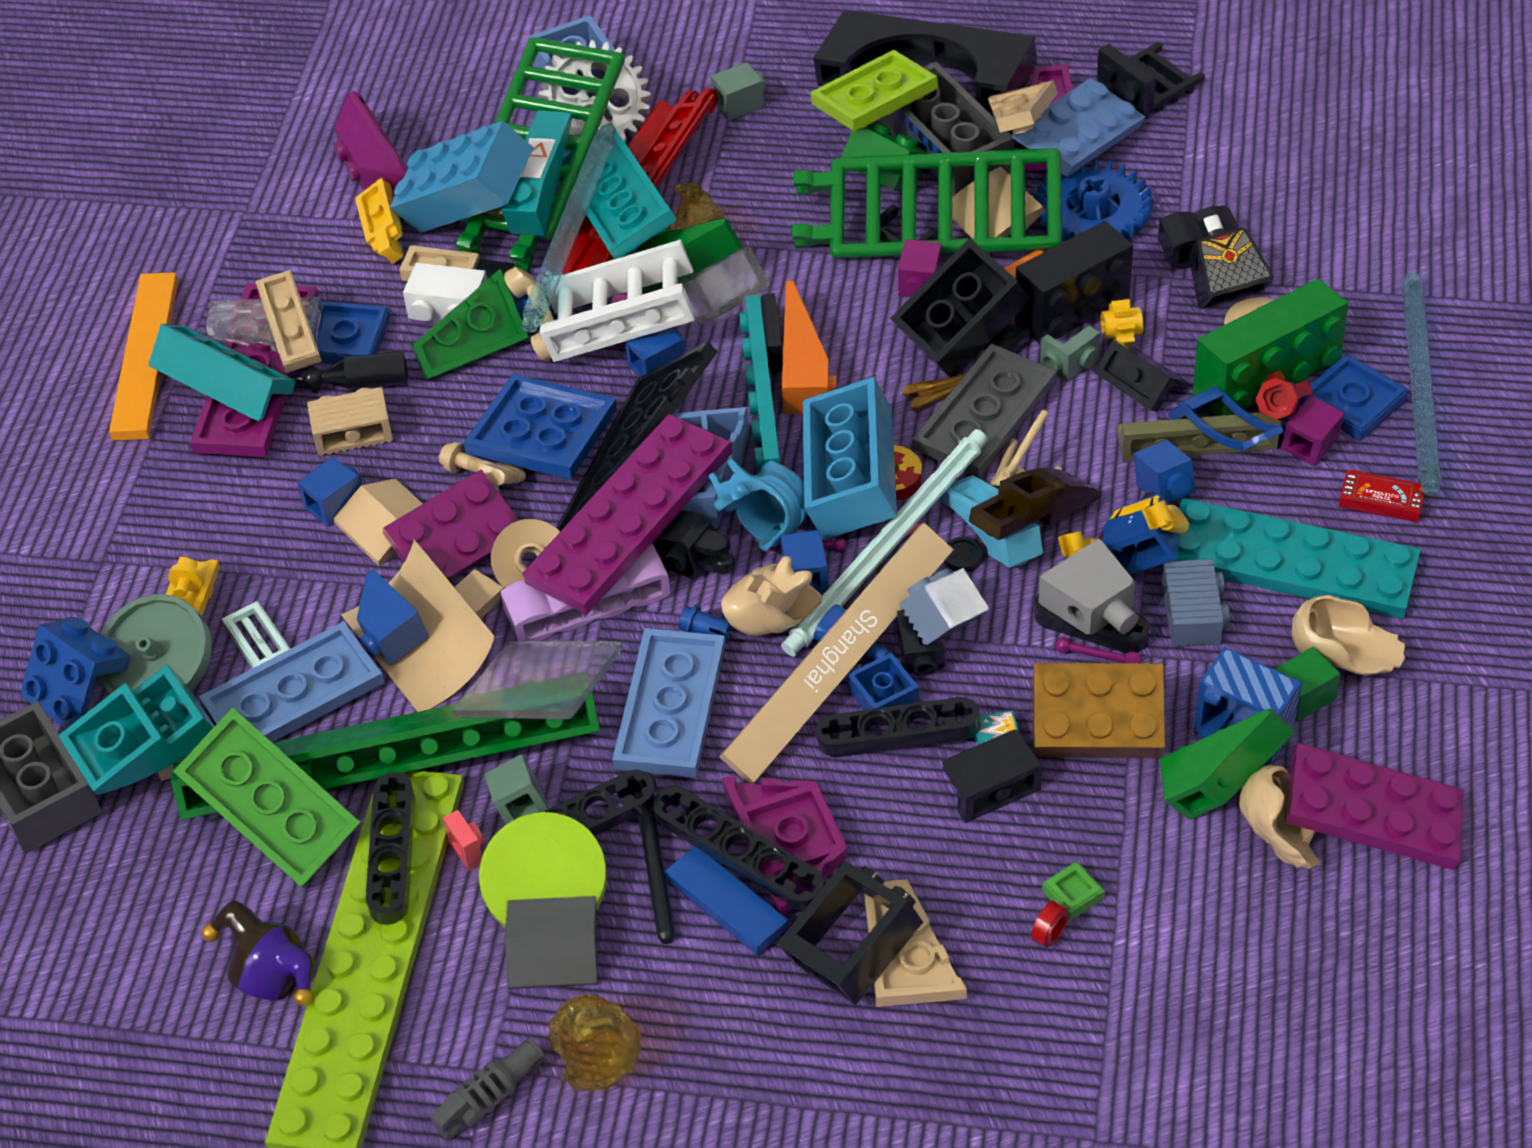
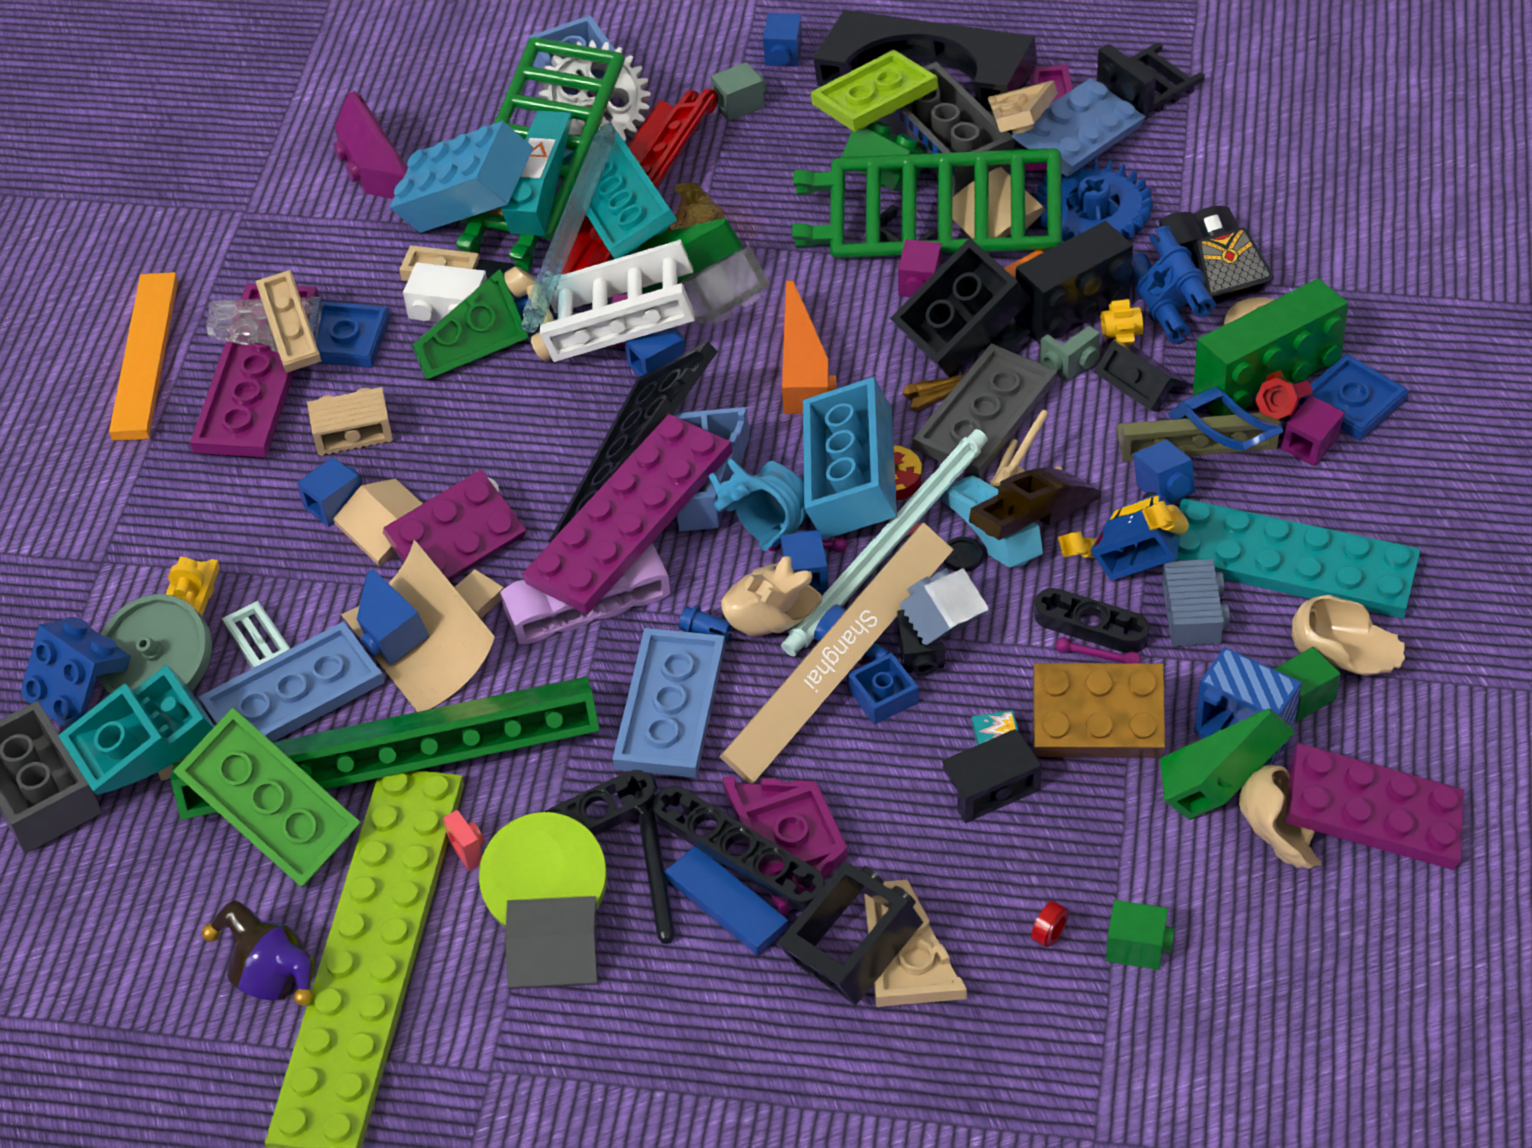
teal panel [149,324,296,421] -> none
black wheel [294,350,408,393] -> none
yellow hinge [355,177,403,265] -> none
black beam [365,772,415,925] -> none
dark grey hinge [431,1038,546,1141] -> none
tan hinge [439,442,526,485] -> none
clear piece [452,641,623,719] -> none
blue plate [464,374,617,480] -> none
sand green brick [484,754,549,824] -> none
tan dish [491,519,560,588] -> none
clear yellow helmet [548,993,641,1091] -> none
black hinge [652,510,736,579] -> none
teal plate [739,295,780,471] -> none
black tile [761,293,783,373] -> none
black beam [816,697,981,757] -> none
light grey torso [1039,538,1139,634] -> none
bright green tile [1042,861,1105,921] -> none
red tile [1339,469,1426,522] -> none
clear light blue piece [1402,273,1442,495] -> none
none -> blue brick [763,13,802,66]
none -> green brick [1106,900,1175,970]
none -> blue pin [1131,226,1216,344]

